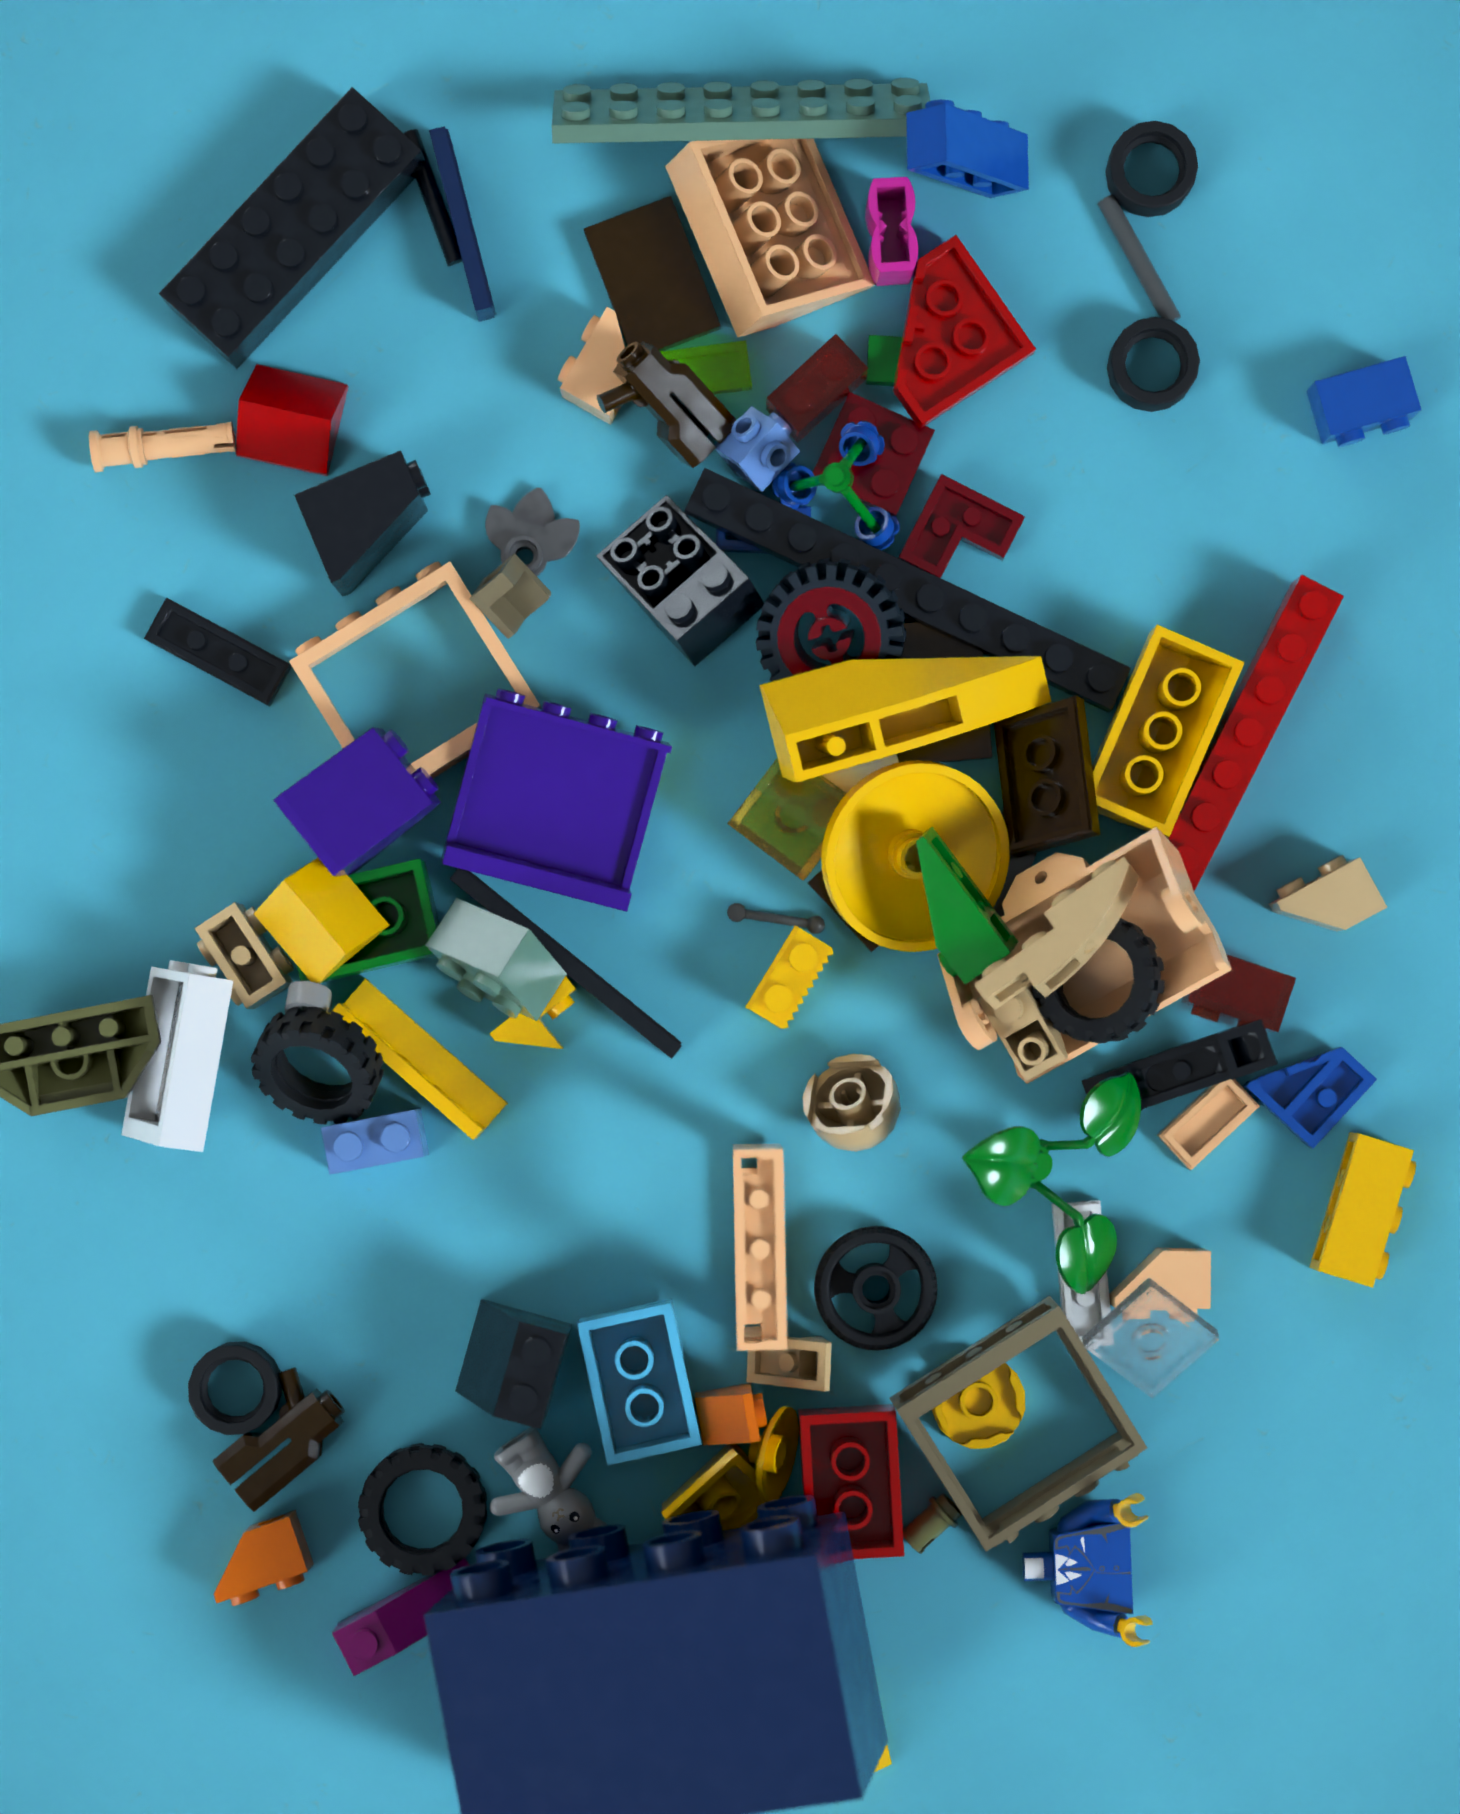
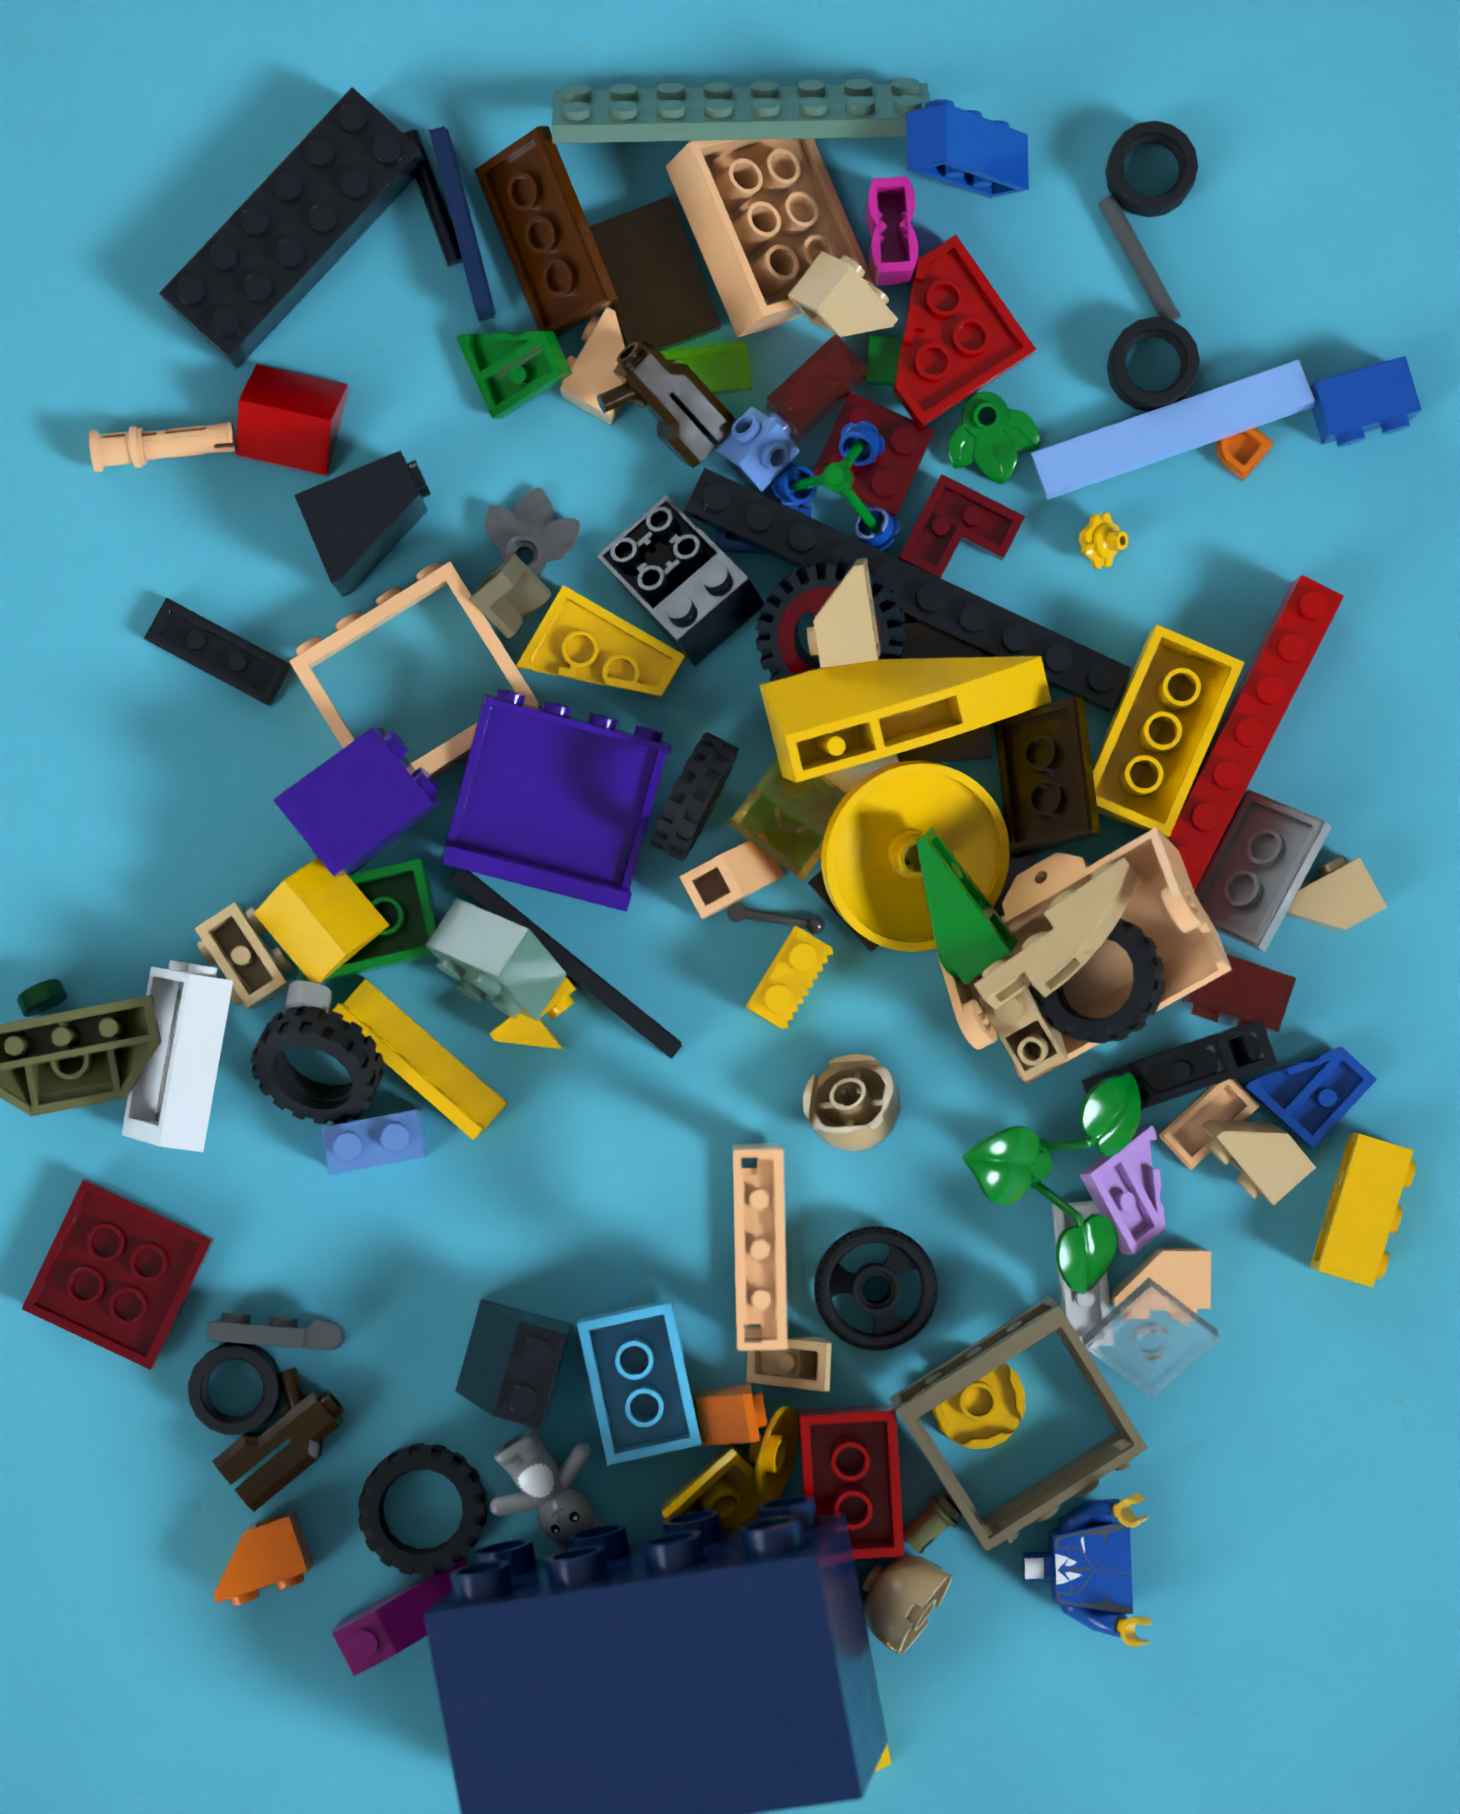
none -> dark green tile [17,979,68,1017]
none -> dark red plate [22,1179,215,1370]
none -> dark grey hinge [207,1313,346,1350]
none -> green wing [456,331,572,418]
none -> reddish brown tile [474,126,619,338]
none -> yellow wing [516,585,686,698]
none -> black tyre [650,732,739,861]
none -> light nougat slope [679,834,785,921]
none -> tan slope [788,251,899,337]
none -> tan slope [807,558,881,668]
none -> tan cylinder [862,1555,953,1655]
none -> green plate [947,392,1040,484]
none -> light blue tile [1031,360,1315,500]
none -> yellow plant [1078,512,1129,569]
none -> lavender wing [1079,1125,1166,1255]
none -> light grey tile [1194,790,1332,953]
none -> tan slope [1201,1120,1316,1205]
none -> orange tile [1216,428,1274,481]

